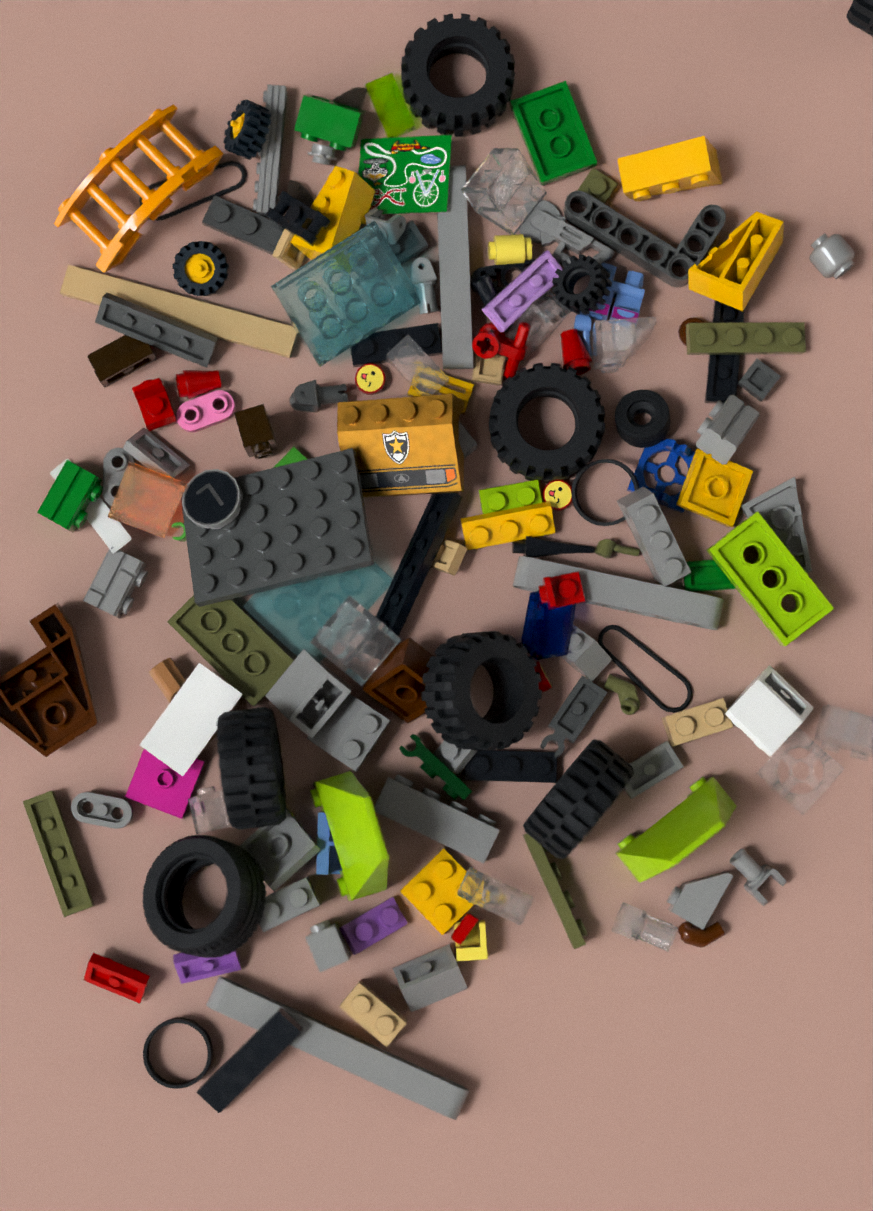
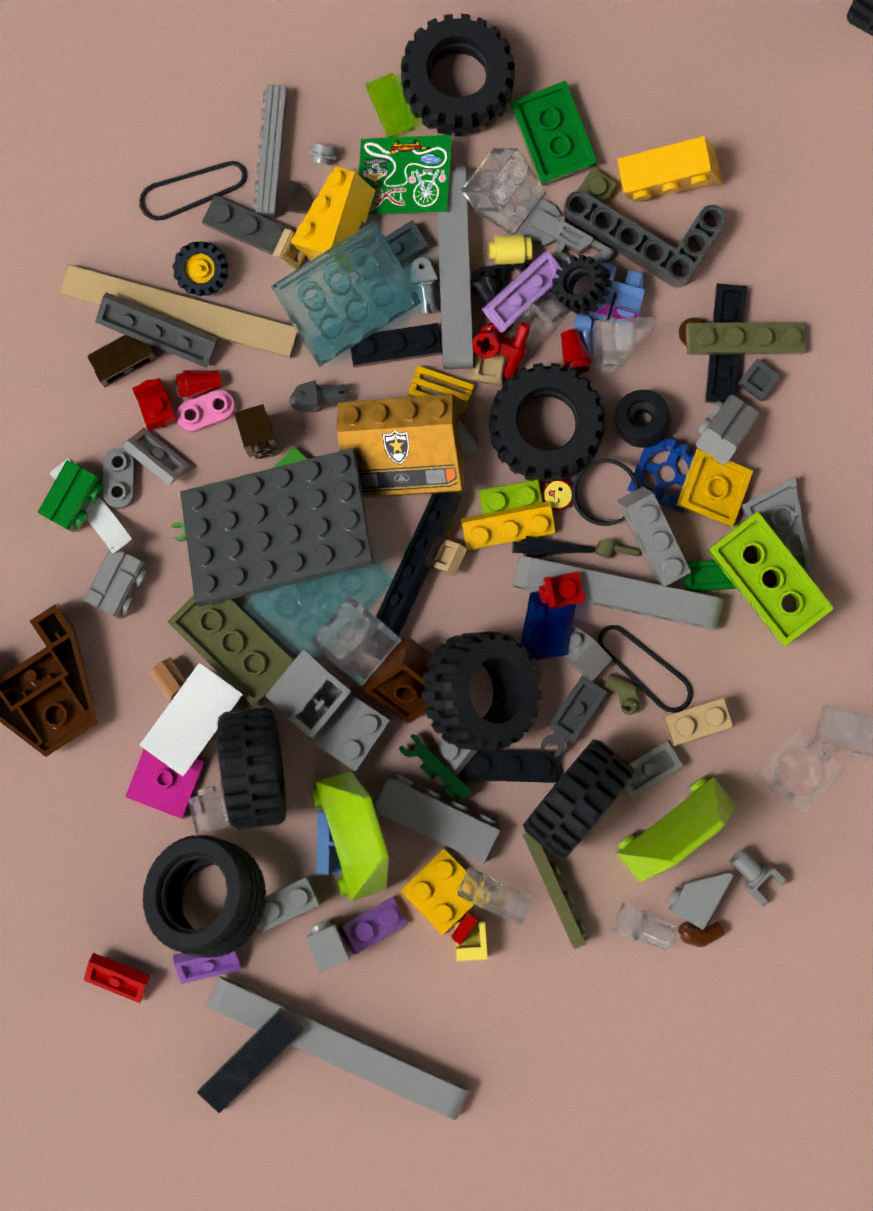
olive plate [23,791,95,917] -> none
light orange fence [54,104,224,273] -> none
light grey plate [71,792,133,829] -> none
clear orange tile [107,461,186,539] -> none
black tyre [143,1018,213,1089] -> none
black tile [182,469,243,529] -> none
black wheel [224,99,271,160] -> none
light grey plate [240,808,320,891] -> none
black plate [265,191,331,246] -> none
green brick [294,93,365,151] -> none
clear smoke tile [333,87,367,110] -> none
tan brick [339,980,407,1047] -> none
light grey piece [353,208,406,257] -> none
light yellow tile [355,364,385,395] -> none
clear brick [386,334,450,396] -> none
light grey panel [393,944,467,1012] -> none
red tile [534,661,553,693] -> none
yellow wedge [688,211,784,311] -> none
white slope [725,665,814,757] -> none
light grey head [810,234,855,279] -> none

